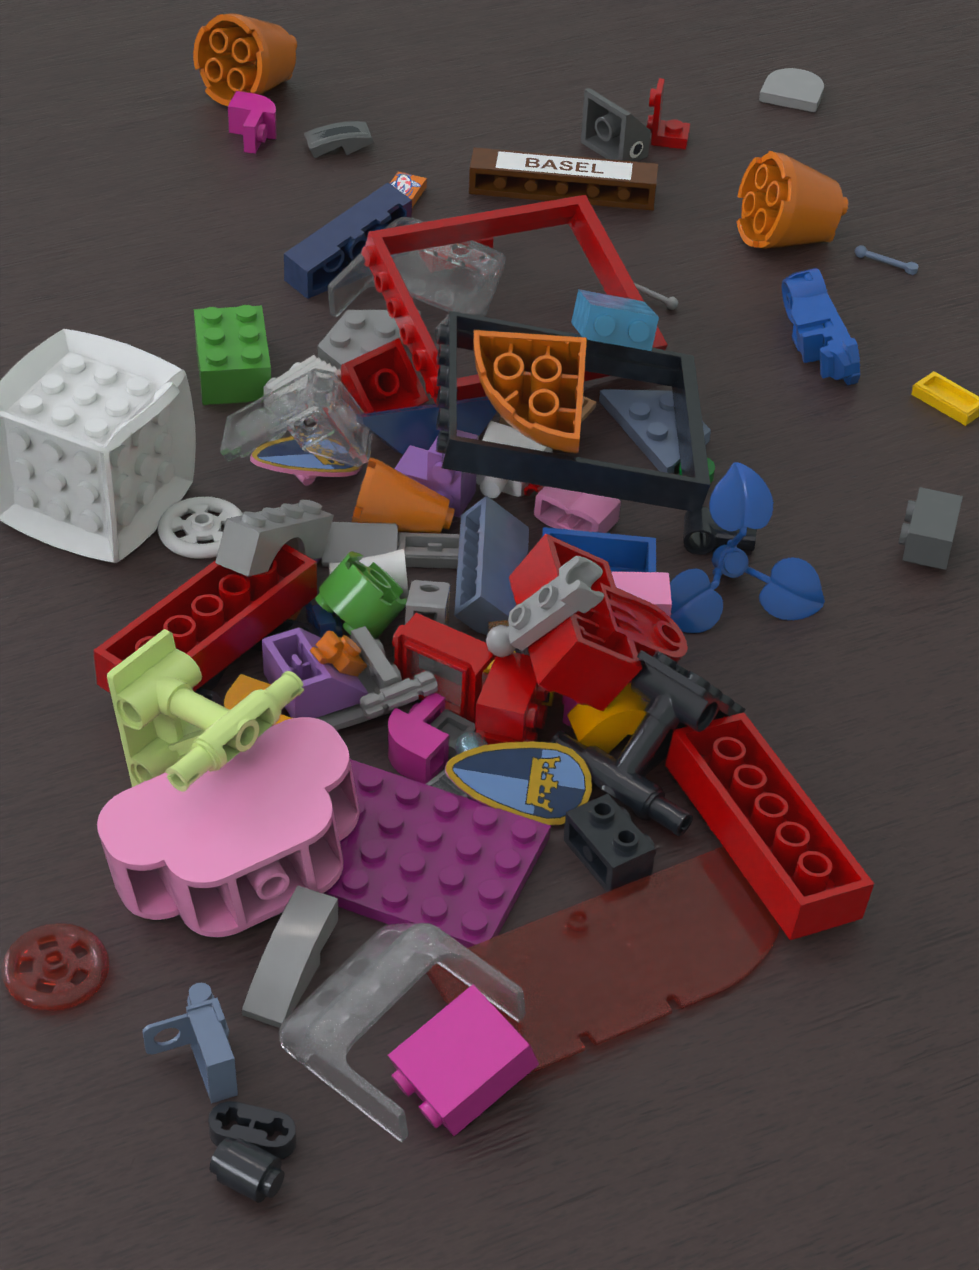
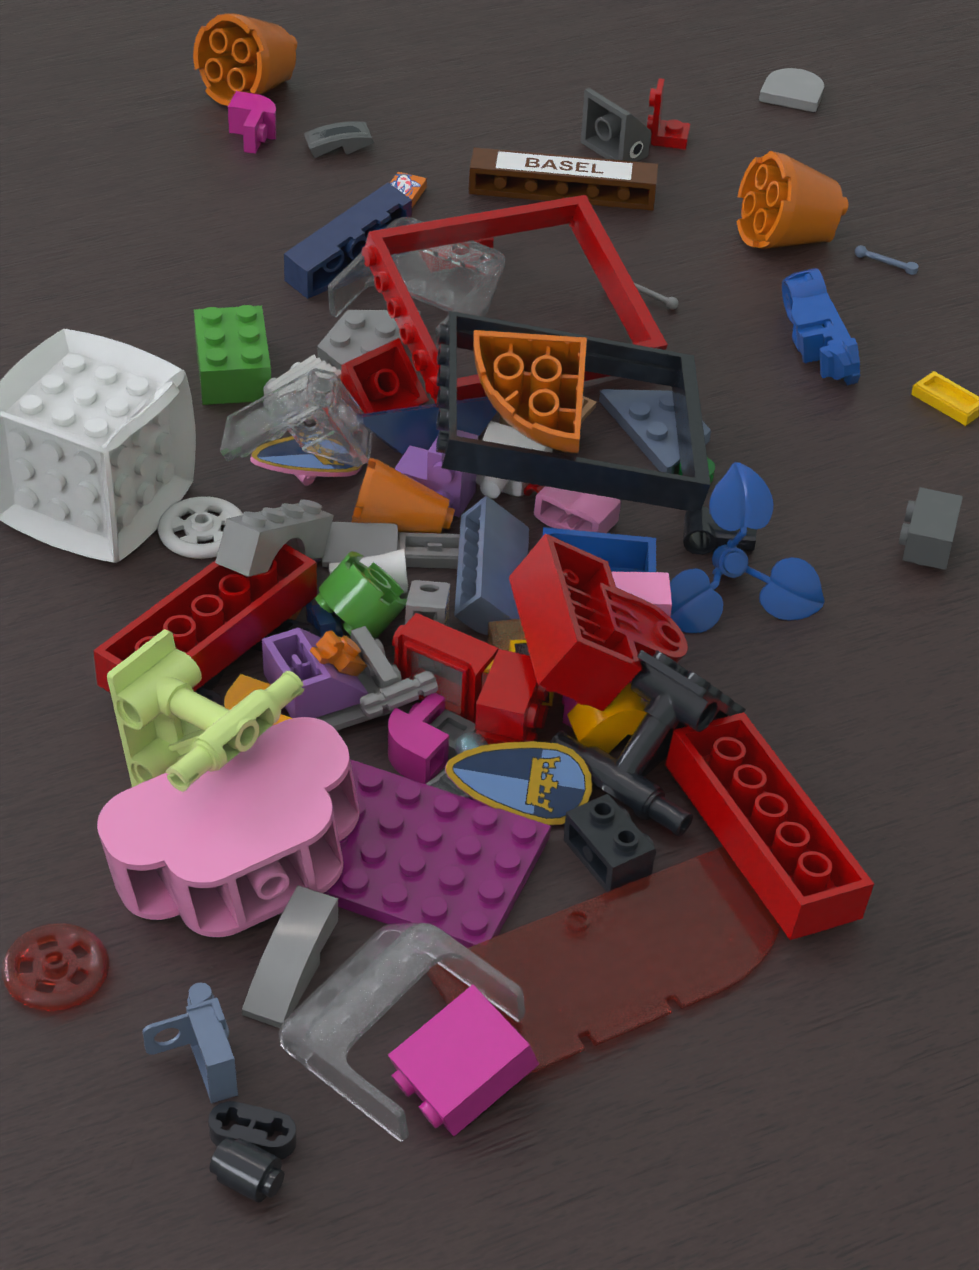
light grey plate [486,556,604,657] -> none
dark azure brick [571,289,659,351] -> none

